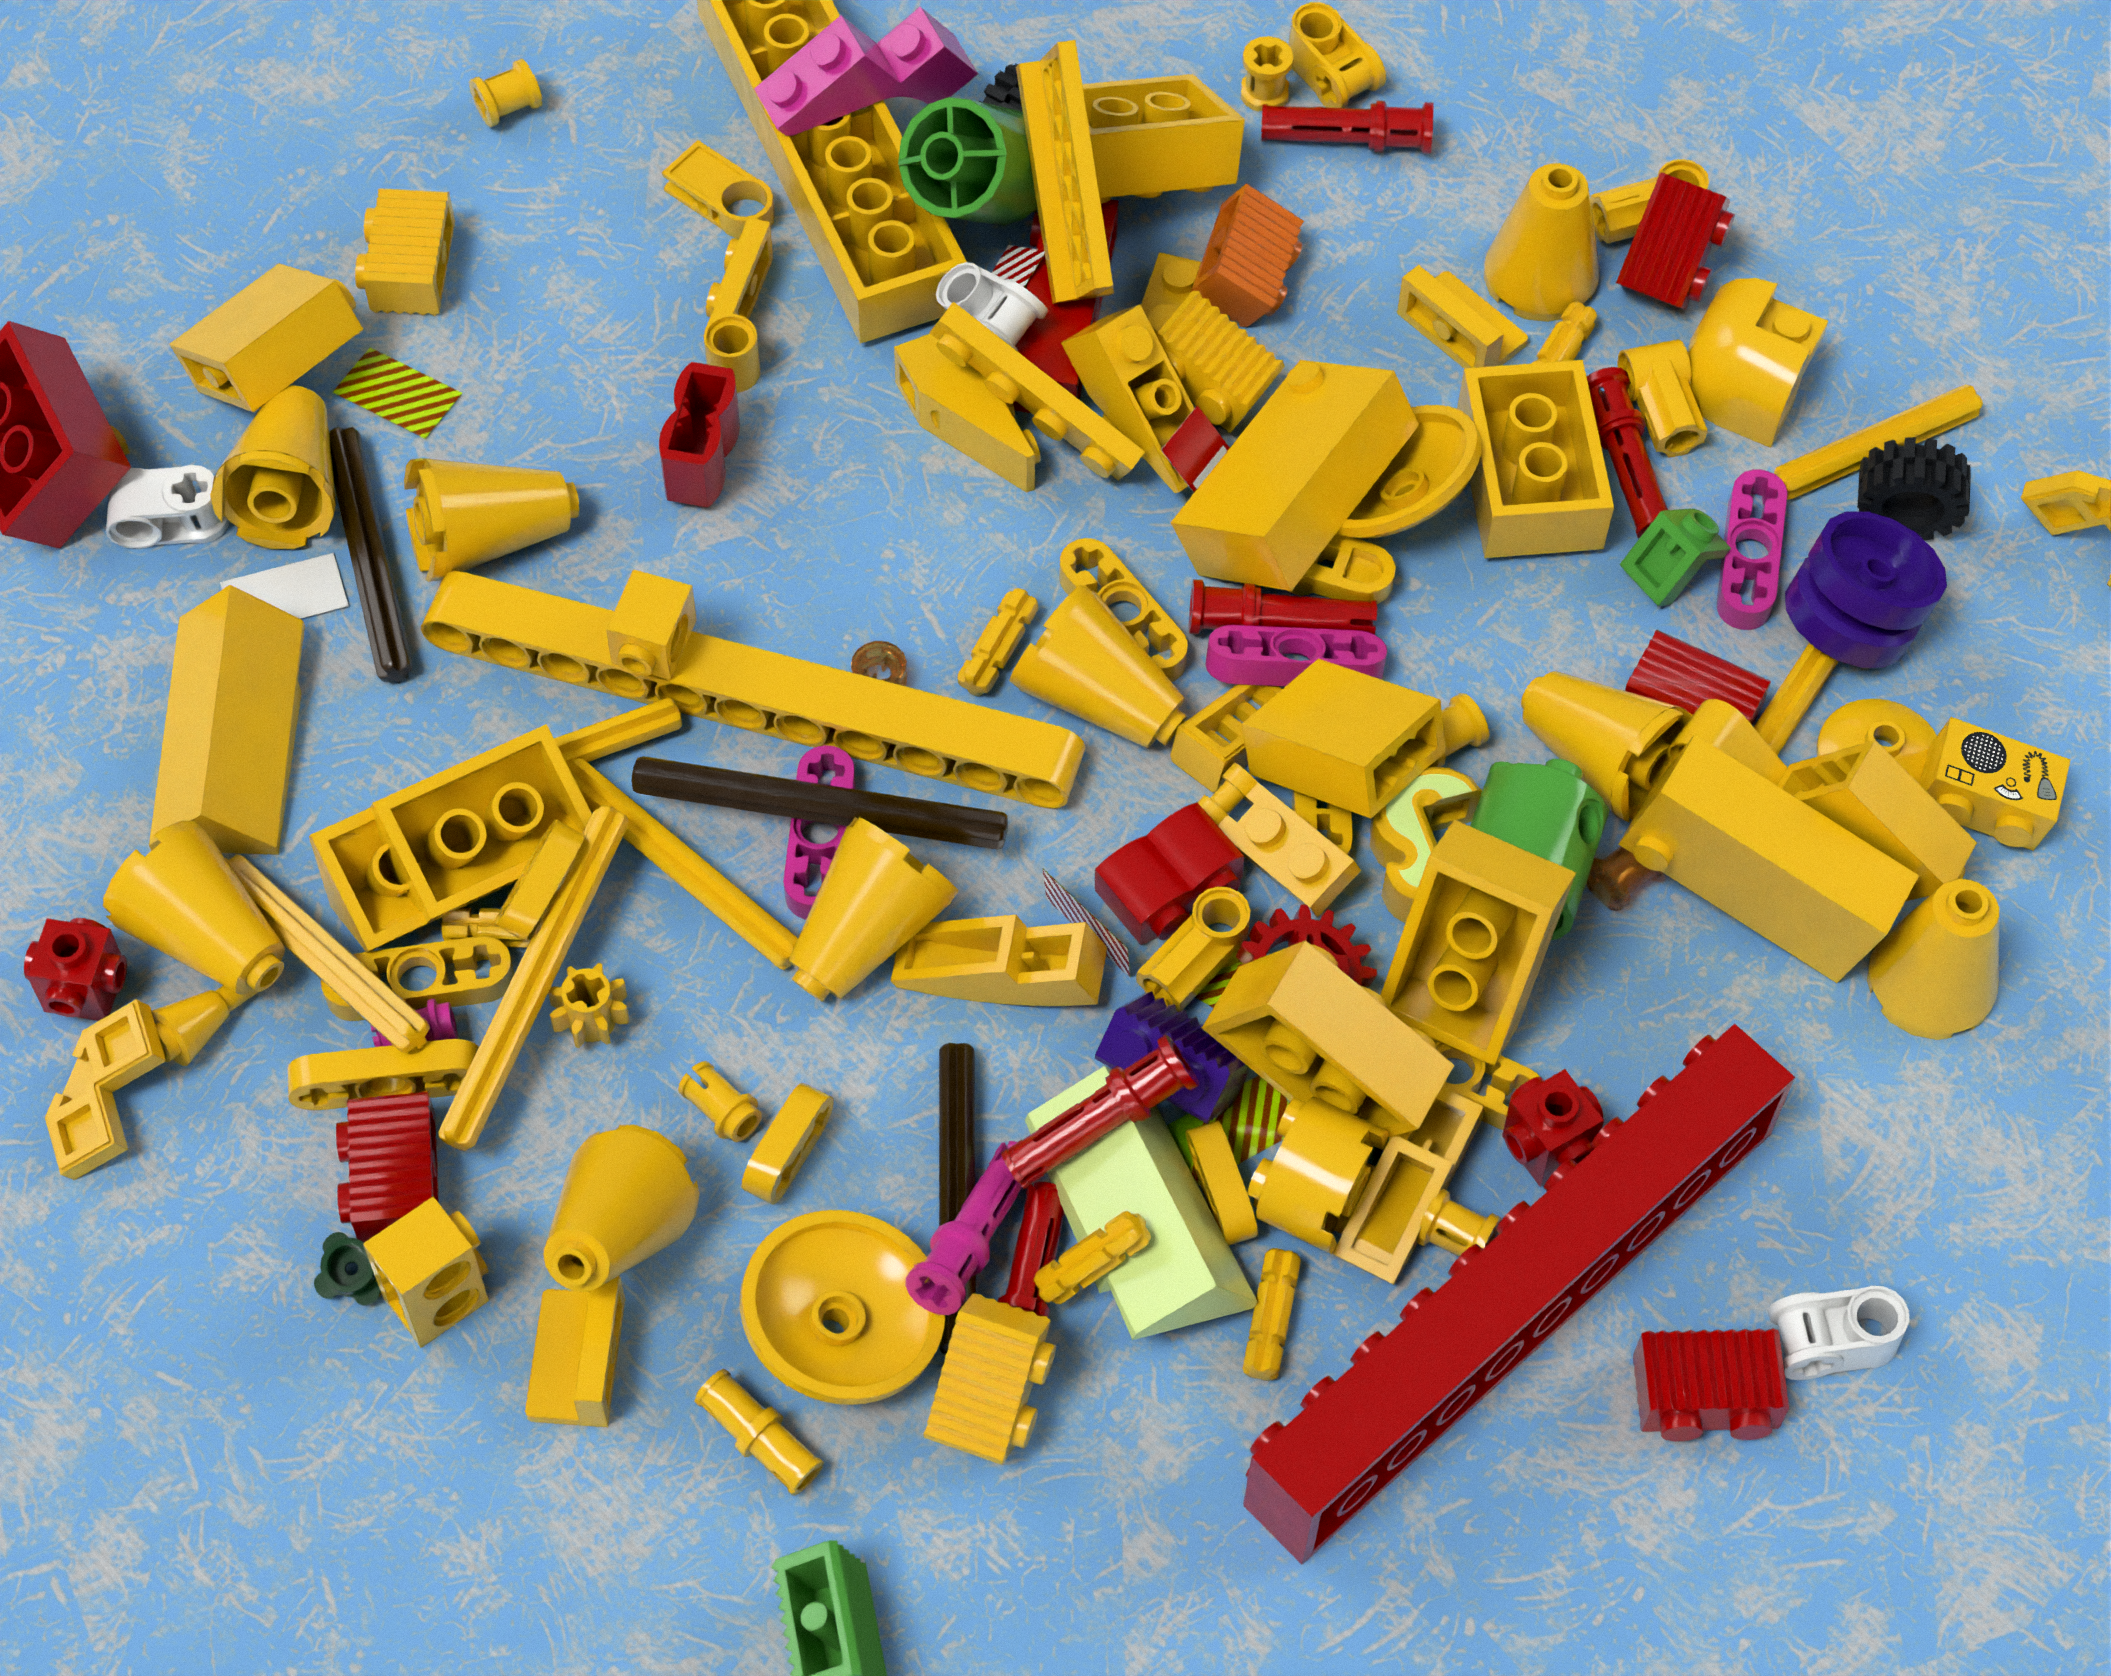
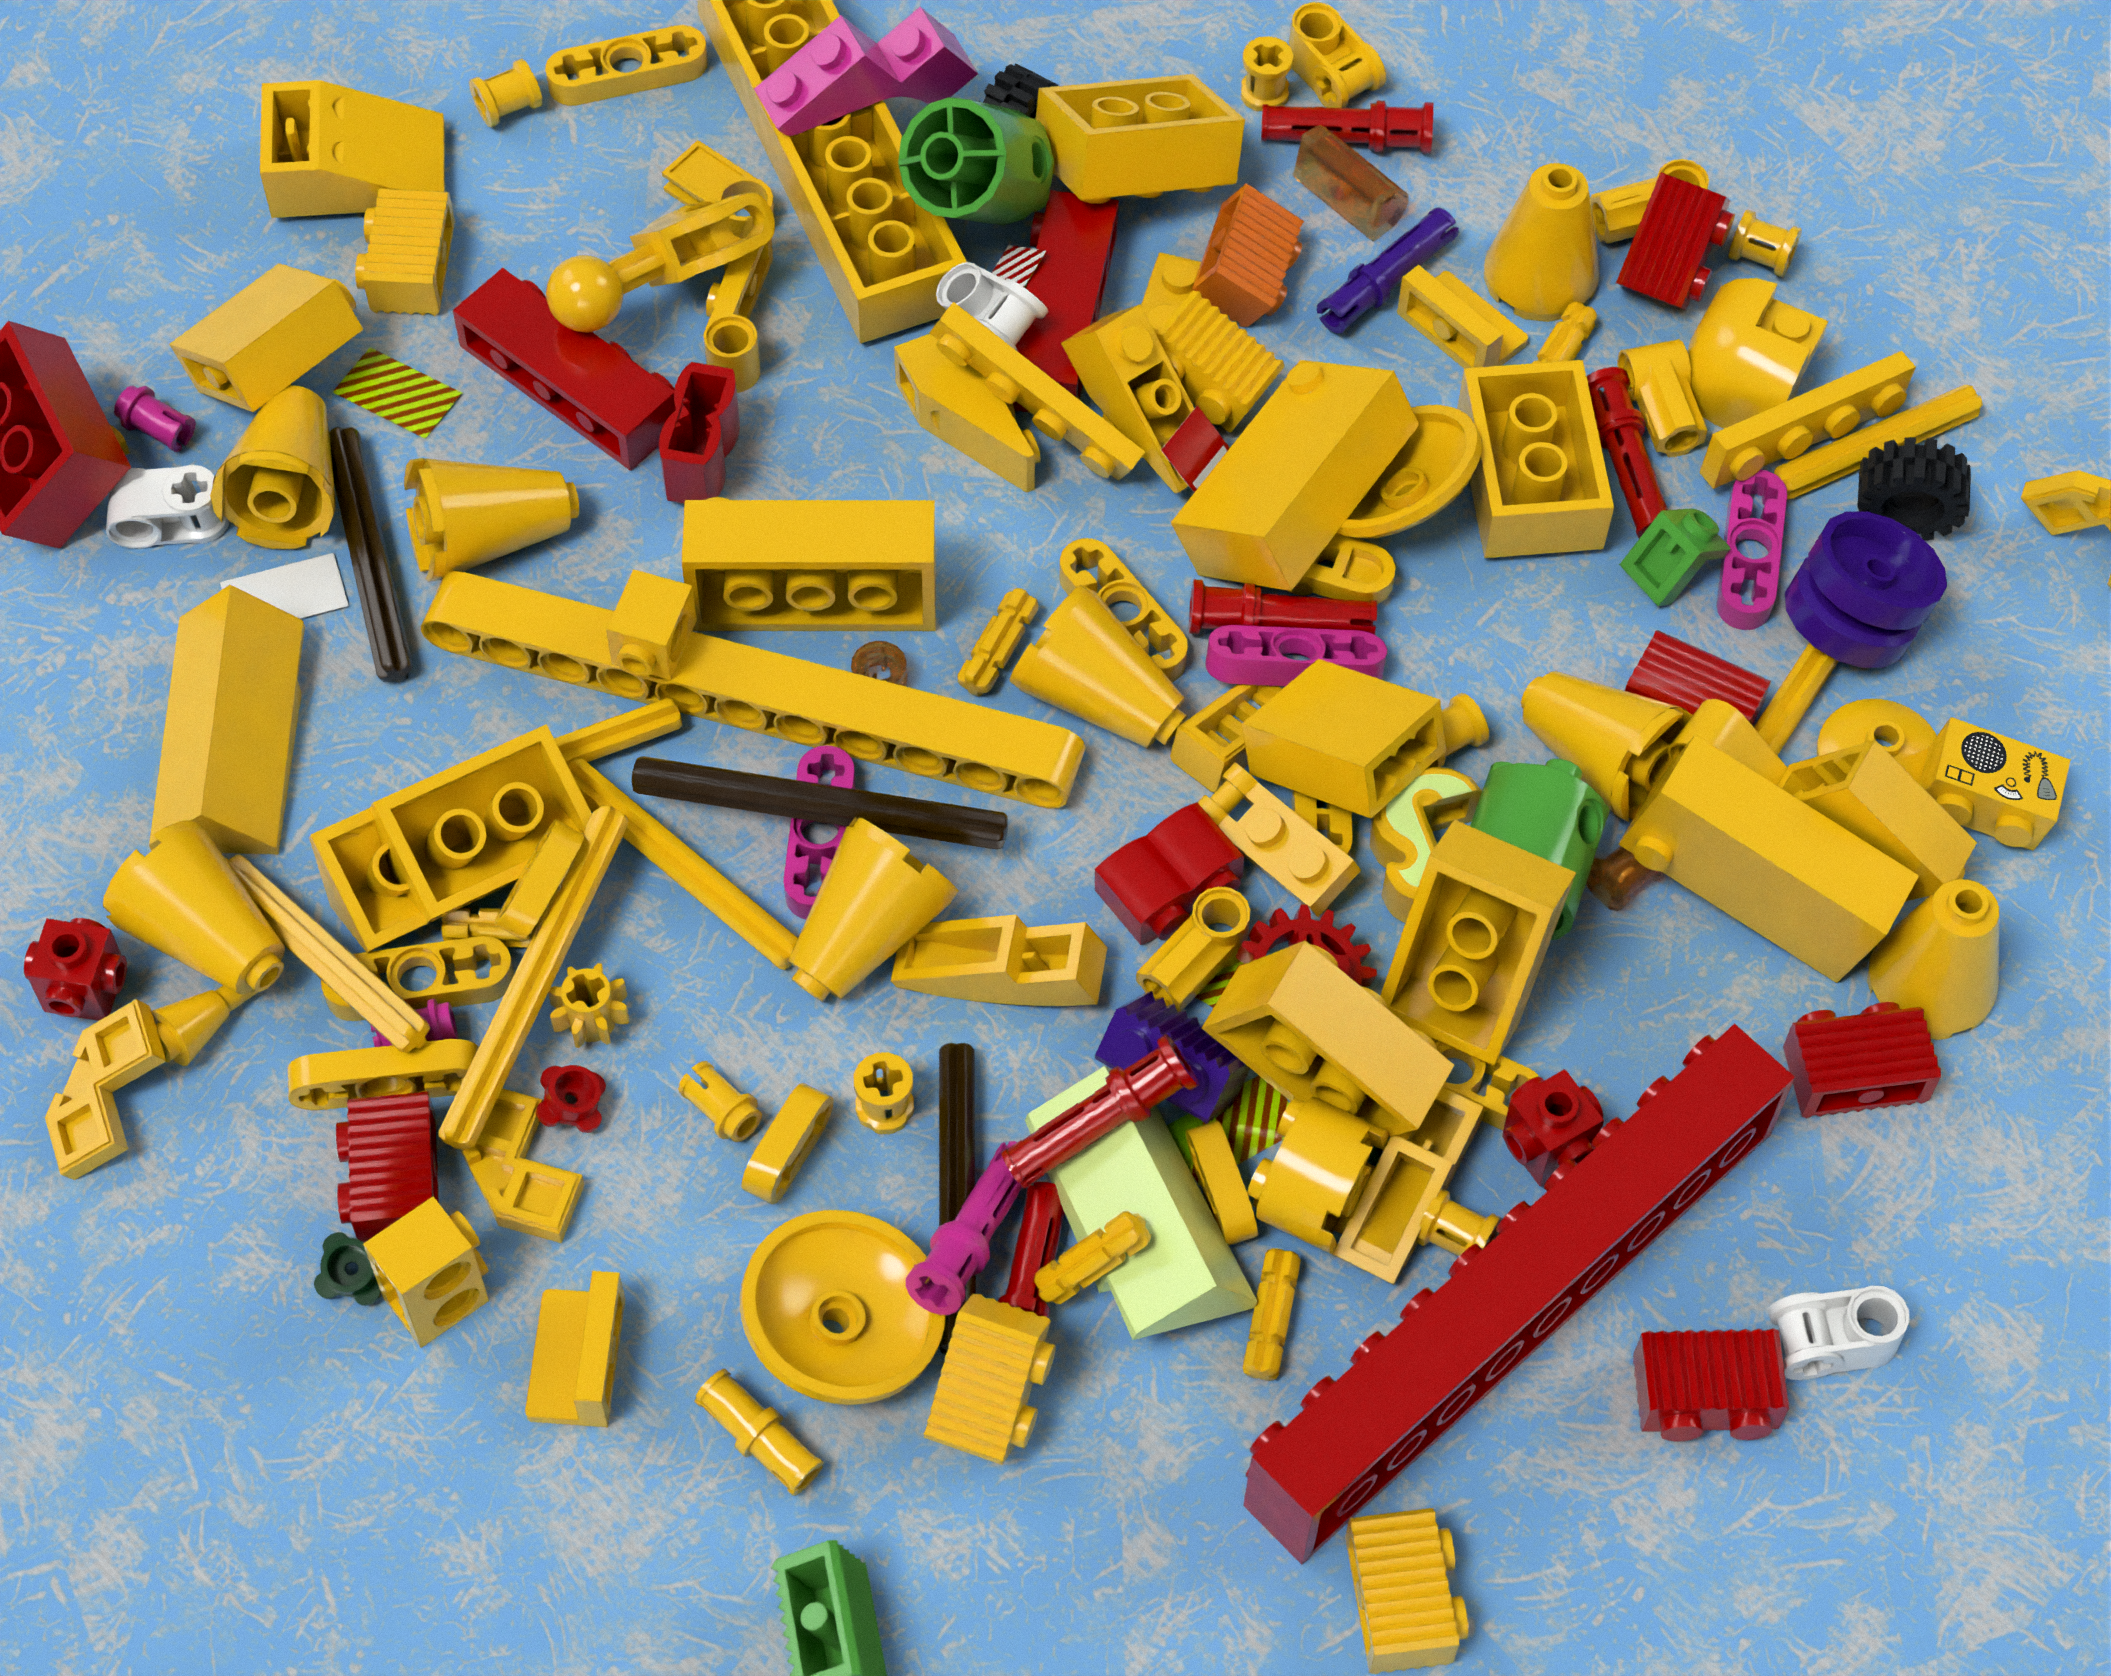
yellow cone [543,1124,700,1292] -> none
yellow fence [1016,40,1114,304] -> none
sticker [1042,869,1131,978] -> none
none -> dark pink pin [114,385,196,452]
none -> yellow slope [260,80,445,218]
none -> red brick [453,267,675,471]
none -> yellow tile [460,1088,585,1244]
none -> red plate [536,1065,606,1133]
none -> yellow beam [545,25,708,106]
none -> yellow piece [546,192,775,332]
none -> yellow brick [681,497,936,631]
none -> yellow bush [853,1052,914,1134]
none -> clear orange brick [1293,125,1409,242]
none -> dark purple pin [1316,207,1459,334]
none -> yellow brick [1345,1508,1468,1674]
none -> yellow plate [1699,351,1916,489]
none -> yellow bush [1728,209,1802,278]
none -> red brick [1783,1002,1941,1118]

